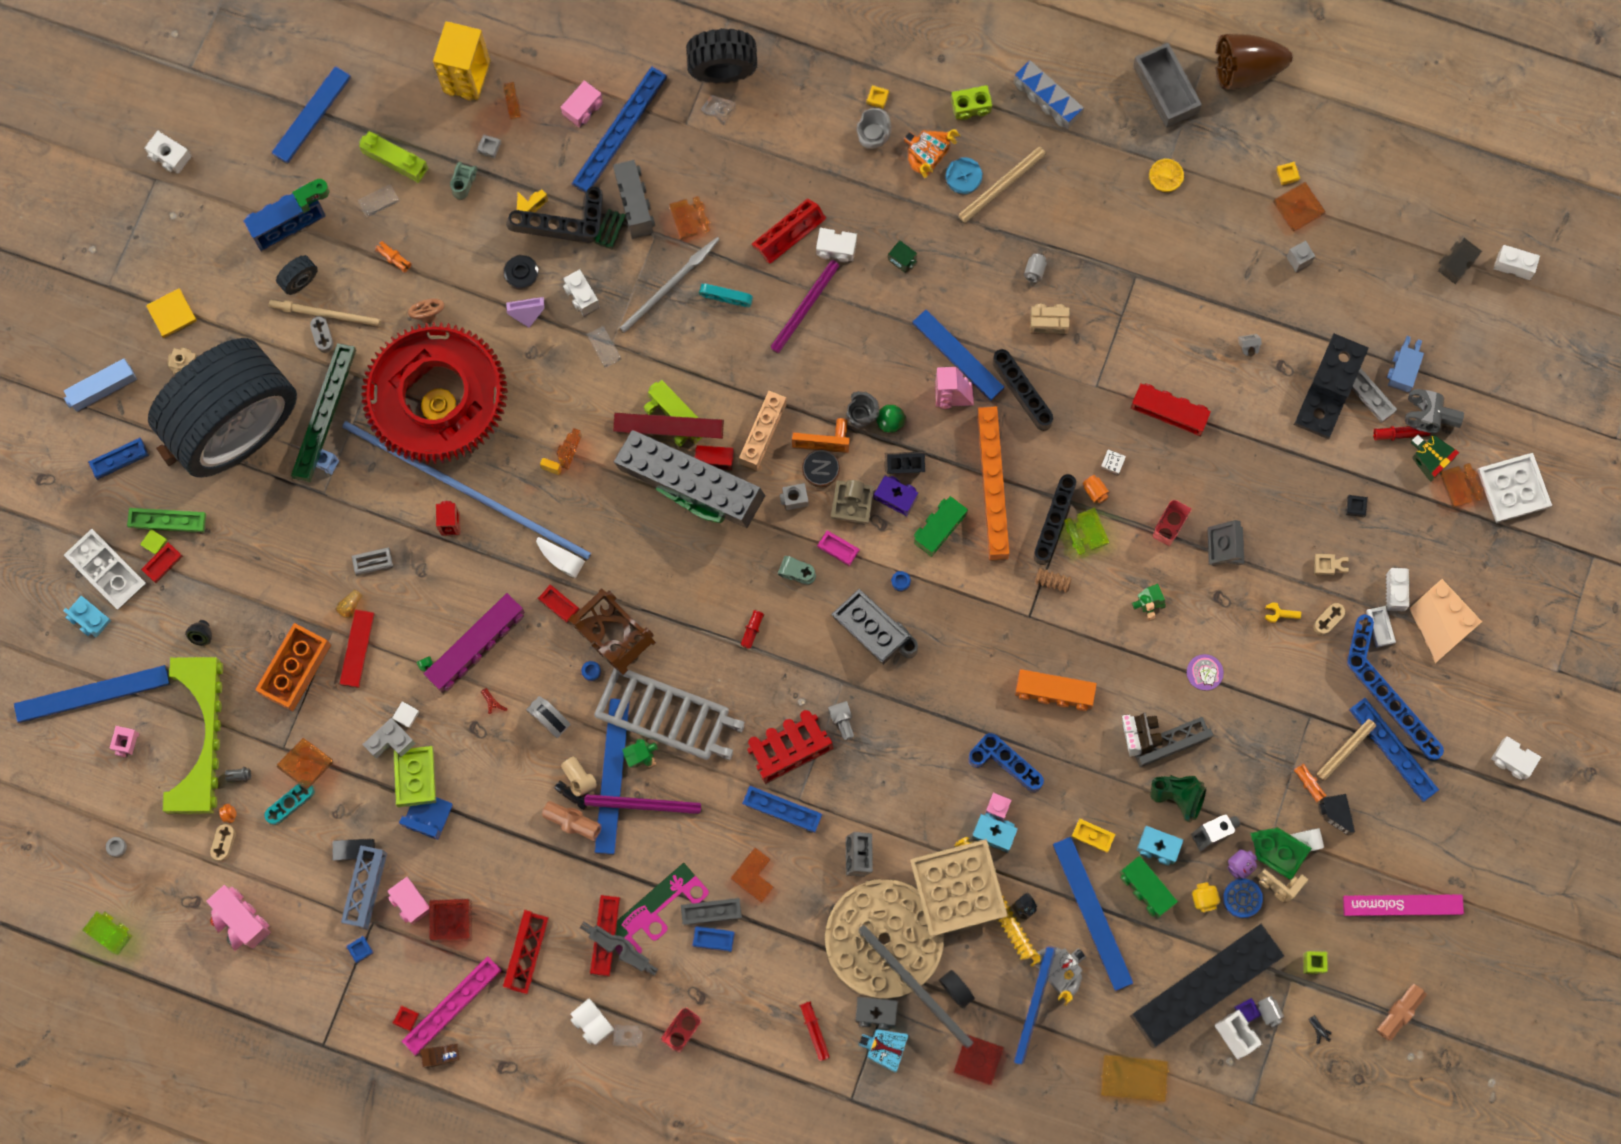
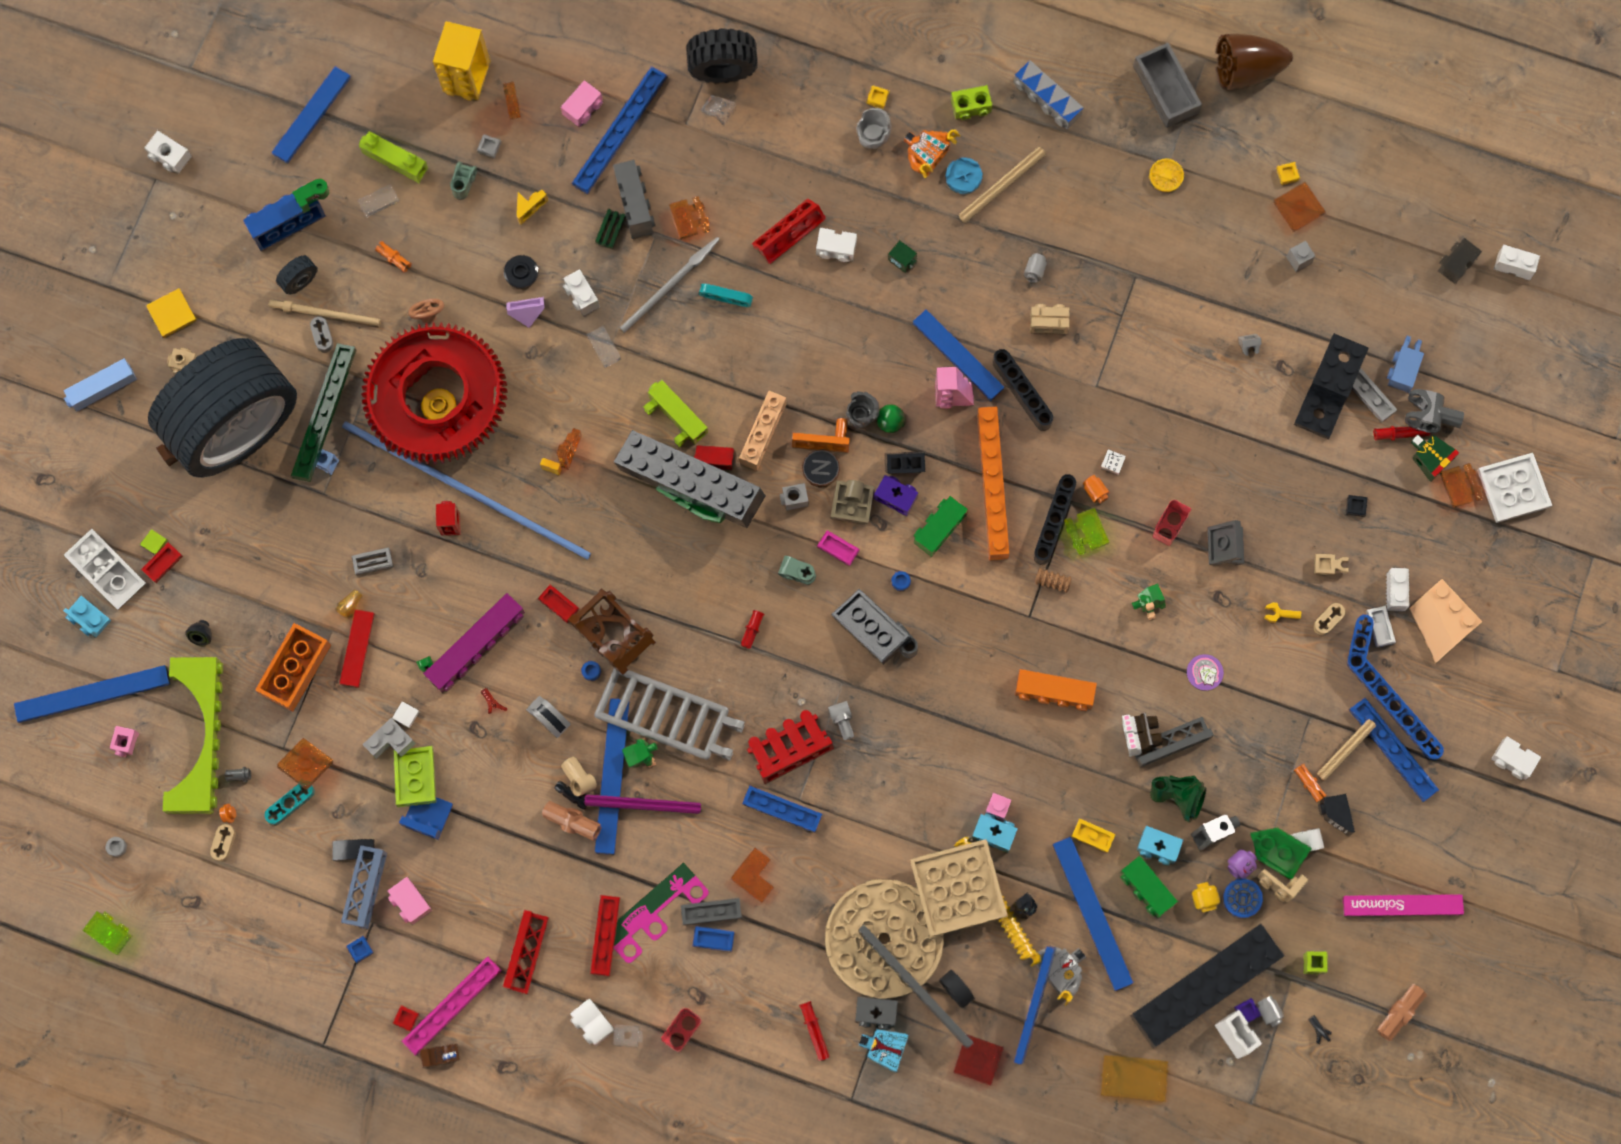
blue tile [88,438,149,480] -> none
bright green plate [127,508,206,533] -> none
bright pink piece [206,885,271,951] -> none
clear red brick [429,899,472,942] -> none
black beam [506,186,603,243] -> none
white piece [536,537,585,578] -> none
dark grey piece [579,921,659,976] -> none
dark red tile [613,413,724,439] -> none
magenta axle [771,260,839,353] -> none
dark grey brick [846,832,873,877] -> none
blue beam [968,733,1044,793] -> none
red brick [1130,383,1211,437] -> none

